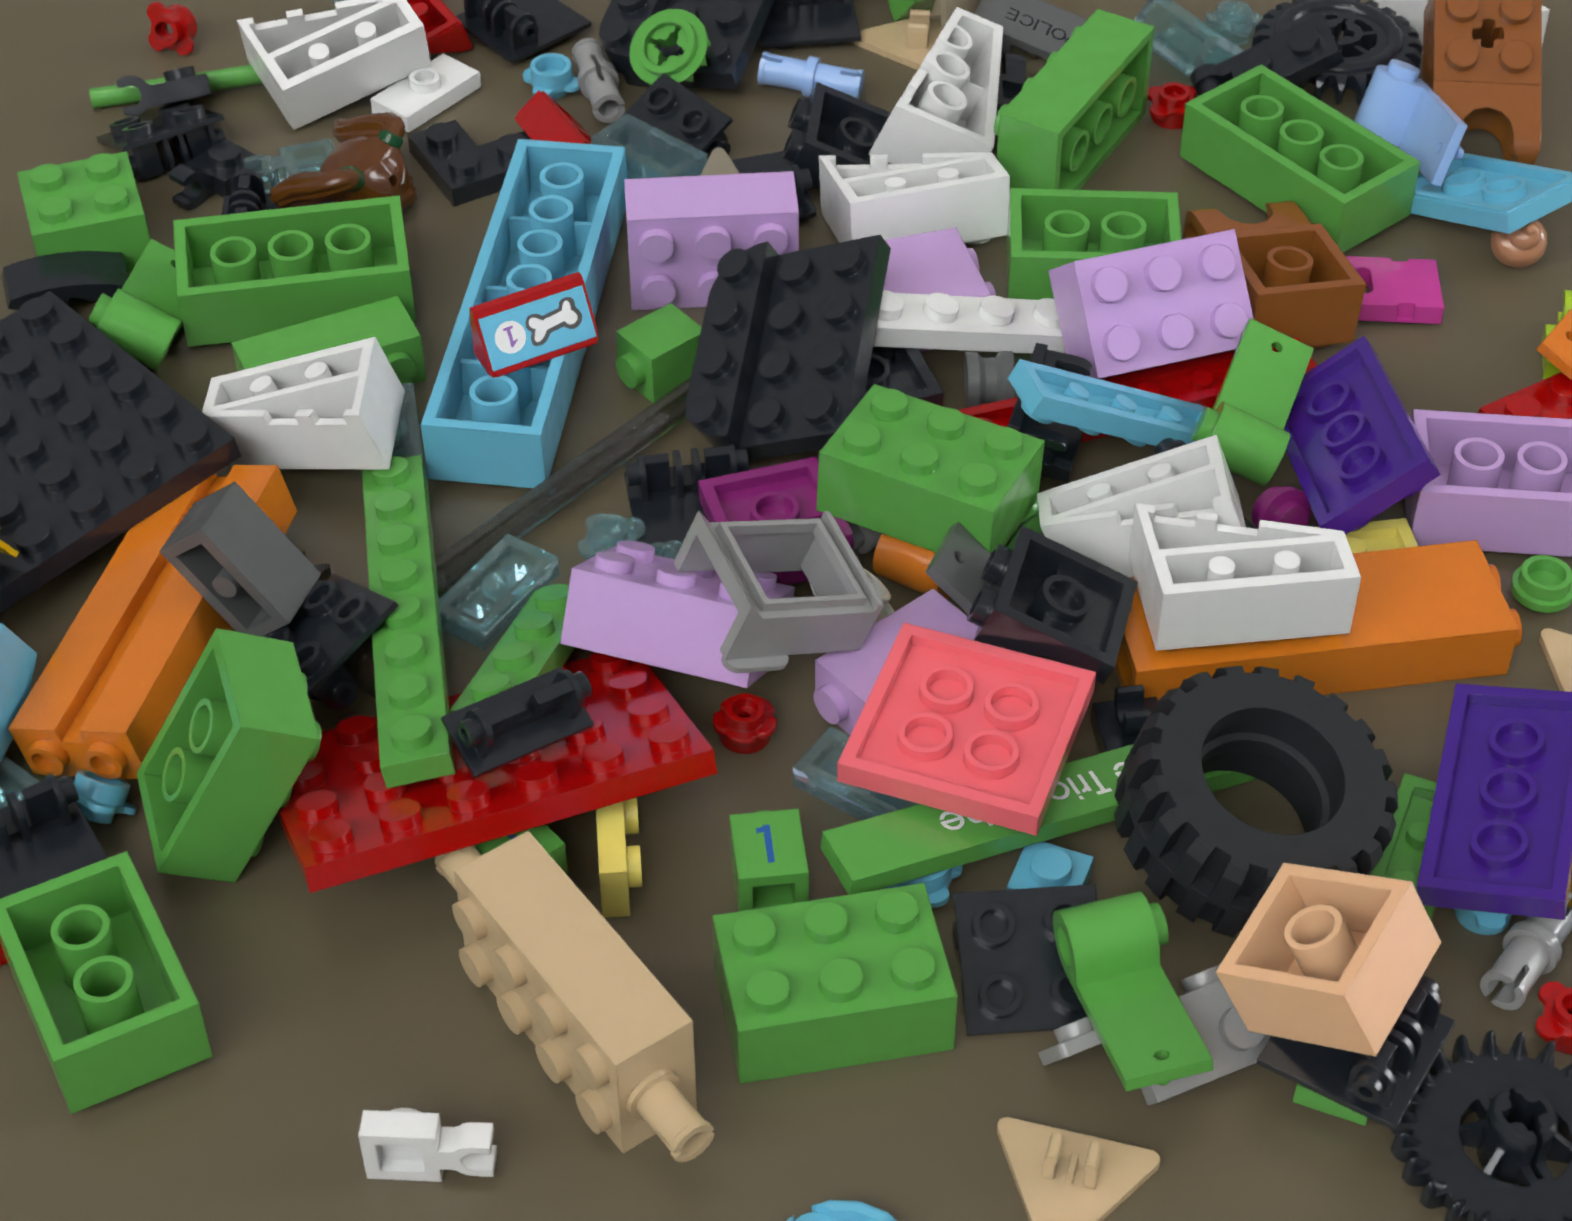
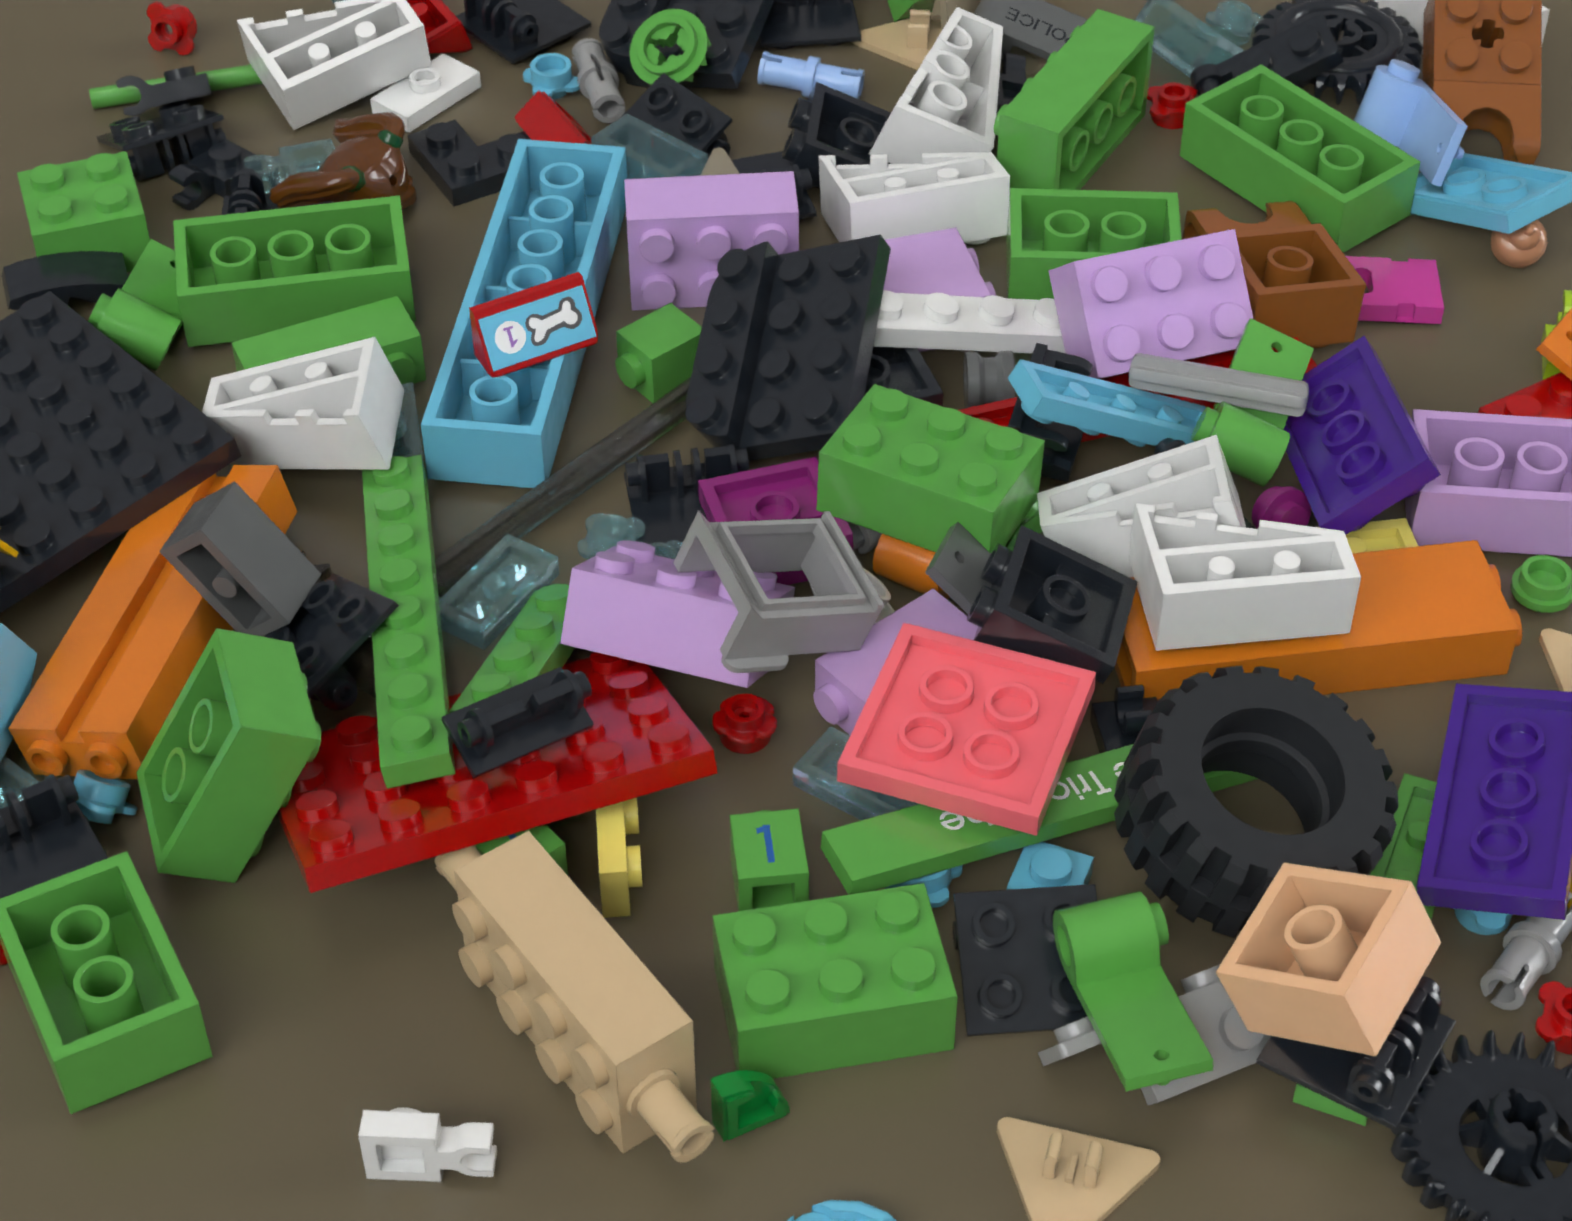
none -> green tile [710,1070,790,1141]
none -> light grey axle [1129,353,1309,417]

